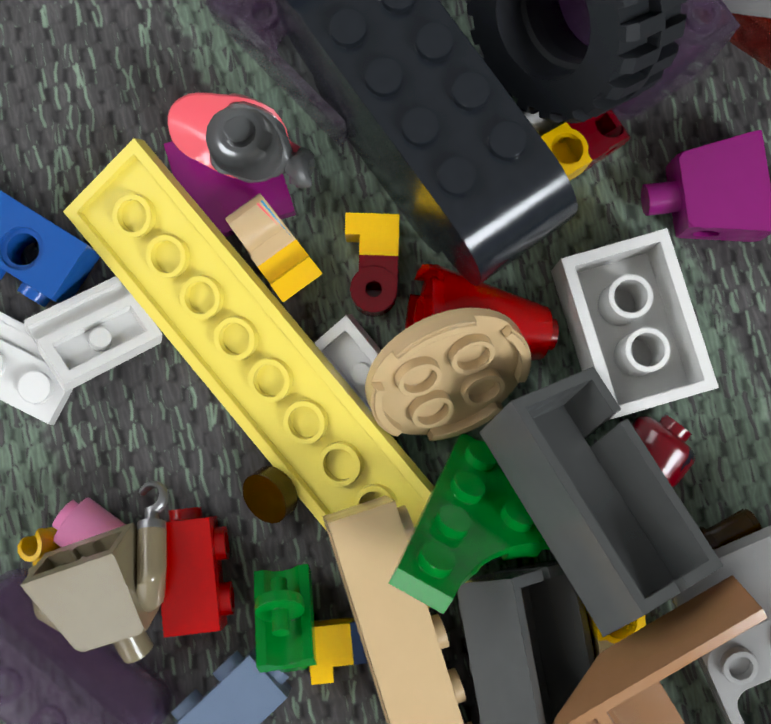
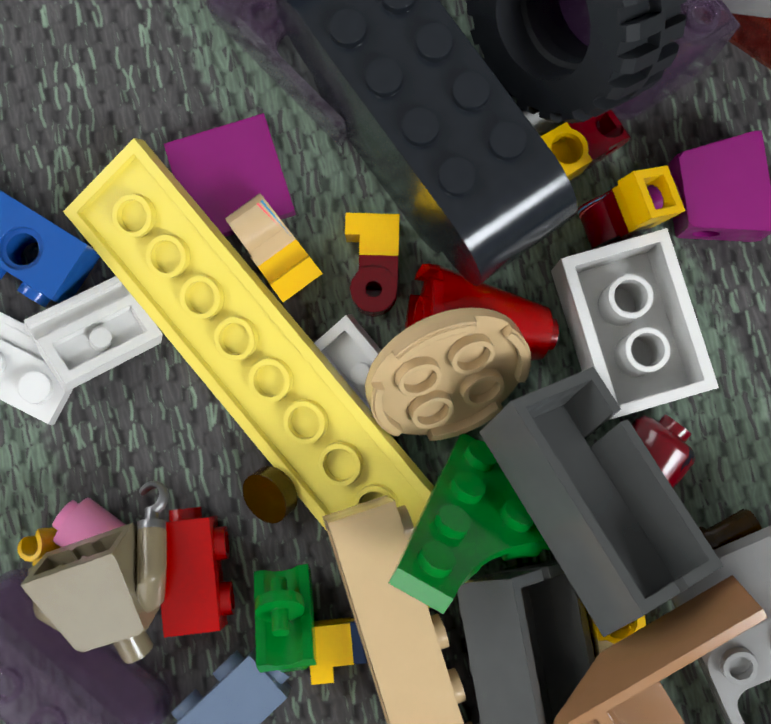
dark grey hair [168,93,315,188] -> none
none -> yellow leg [577,165,685,249]

